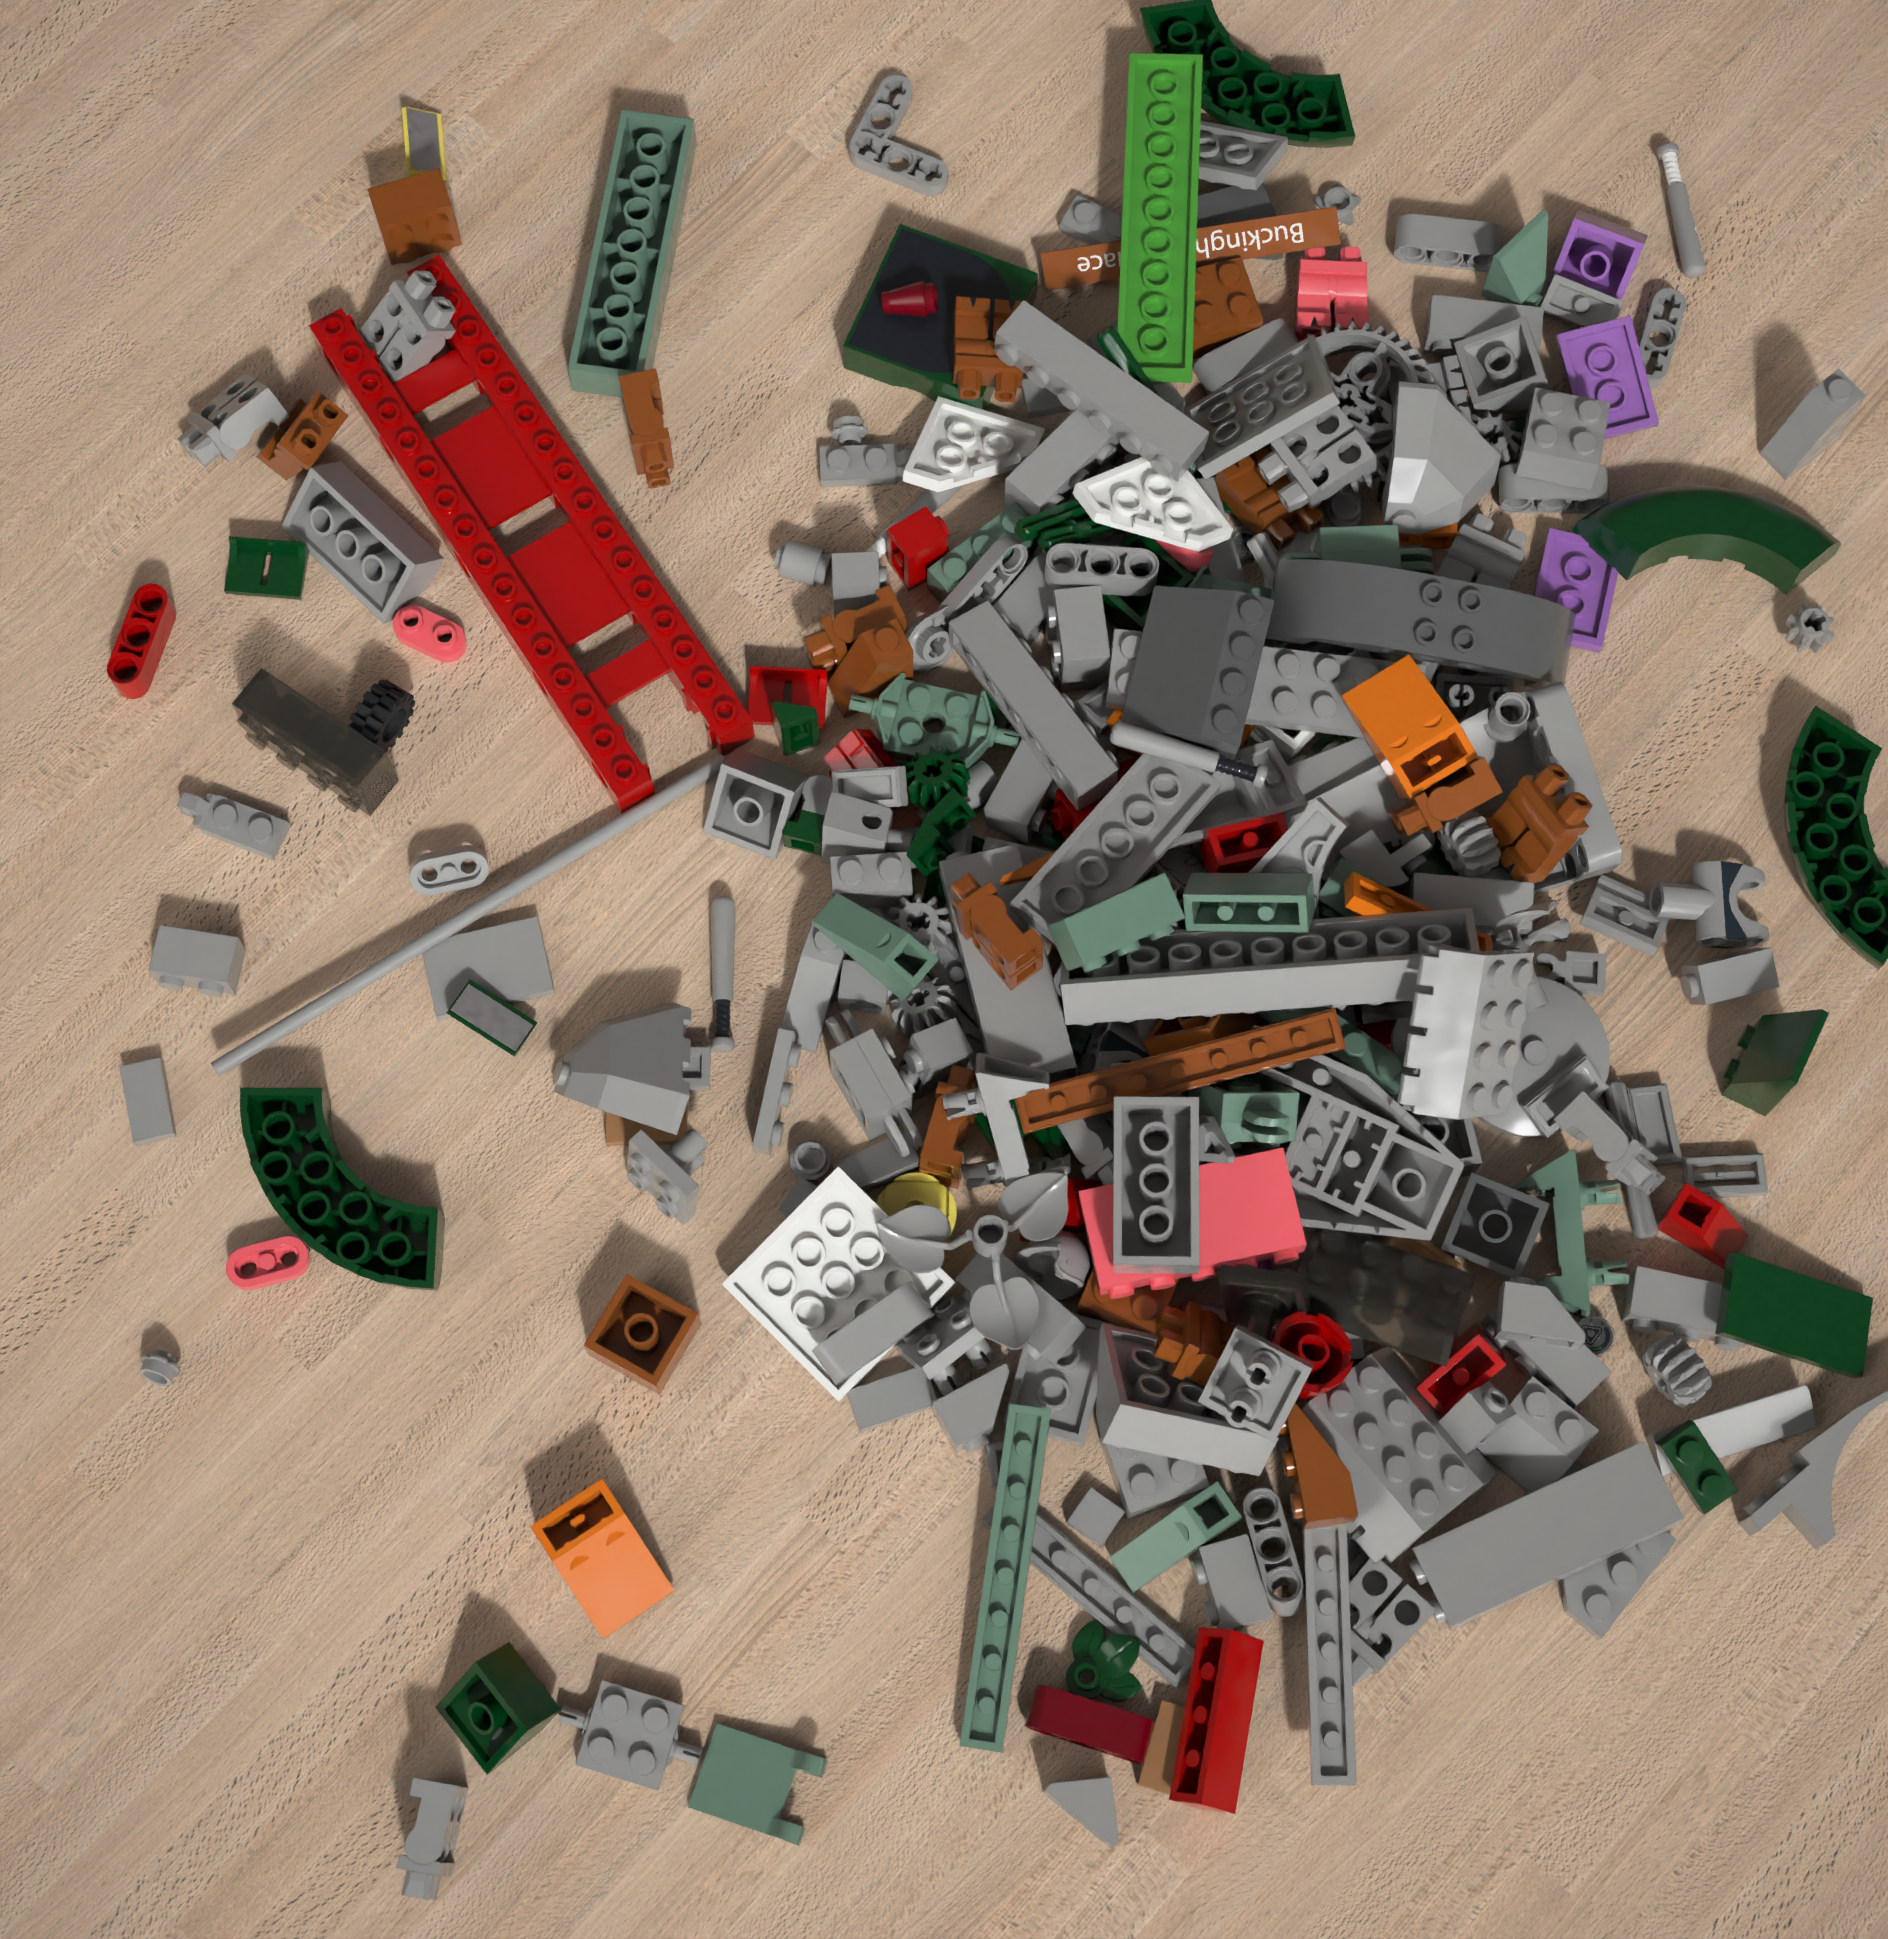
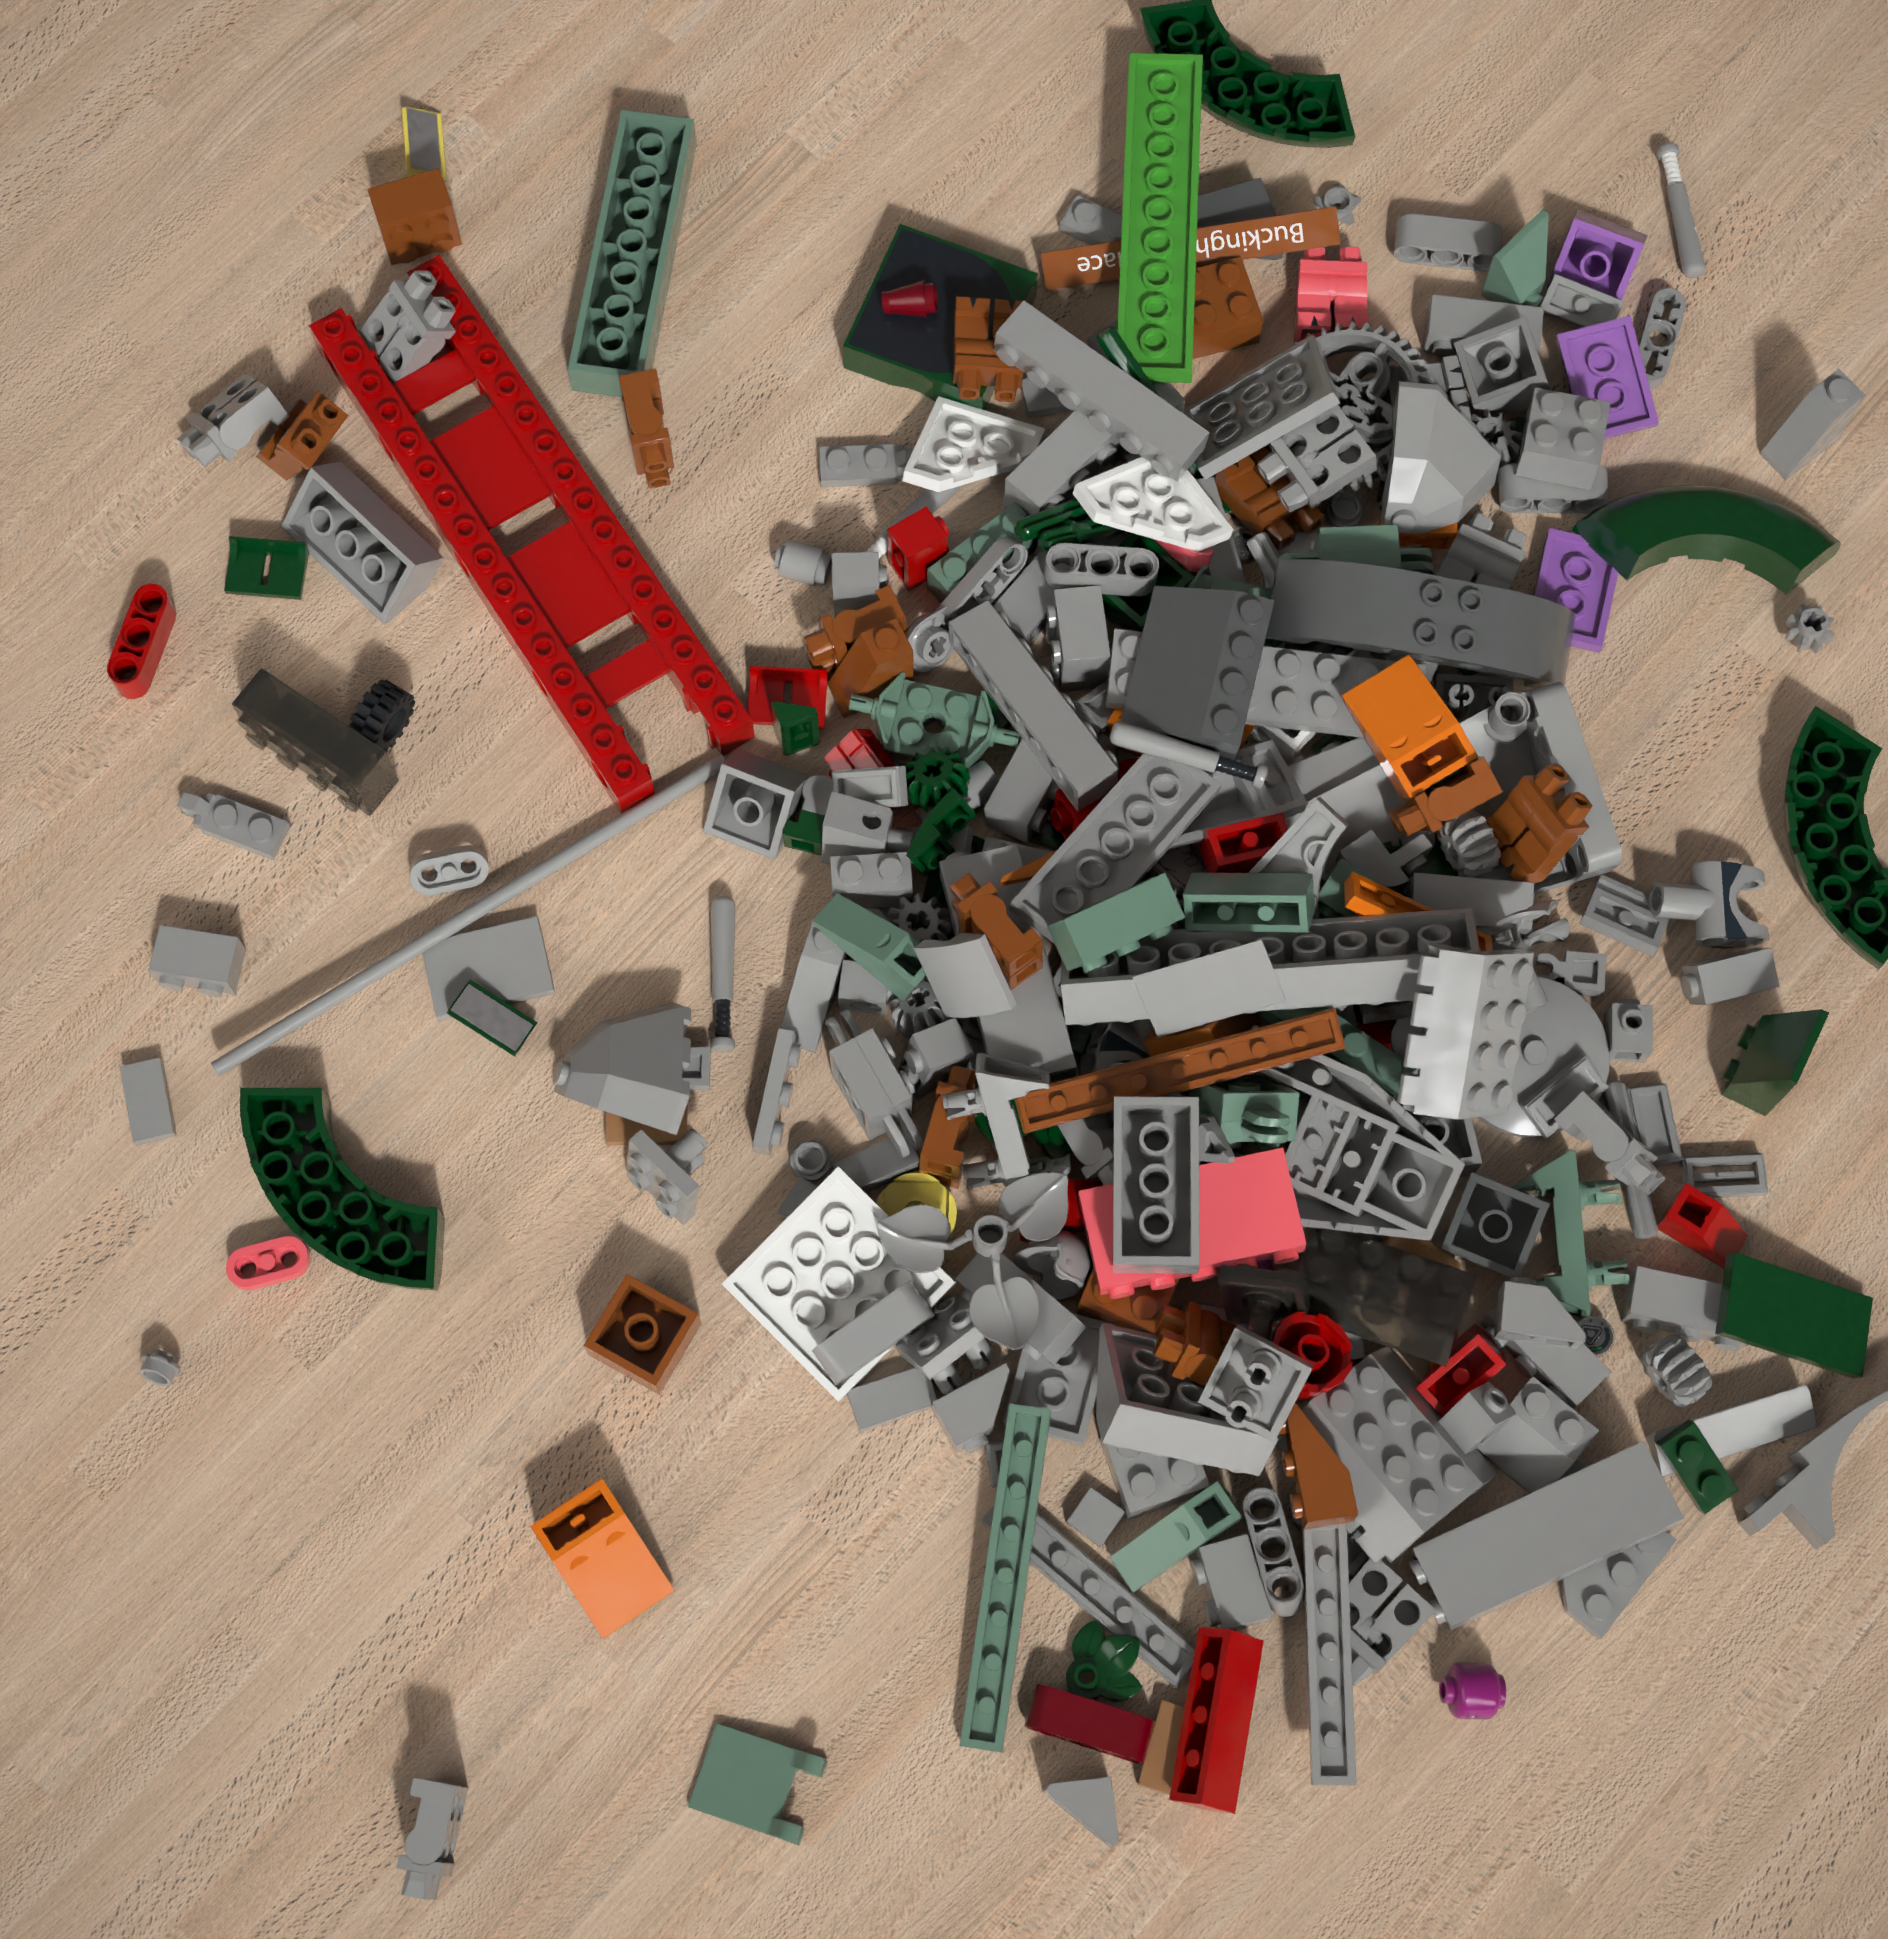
coral plate [393,605,467,663] -> none
dark green slope [435,1642,561,1775] -> none
light grey plate [558,1680,703,1790] -> none
light grey plate [831,415,868,446] -> none
light grey beam [849,75,948,196] -> none
light grey beam [1193,318,1300,394] -> none
light grey plate [1199,121,1288,190] -> none
none -> light grey slope [914,933,1017,1018]
none -> light grey sticker [1132,939,1286,1037]
none -> magenta head [1439,1662,1506,1720]
none -> light grey brick [1604,999,1653,1063]

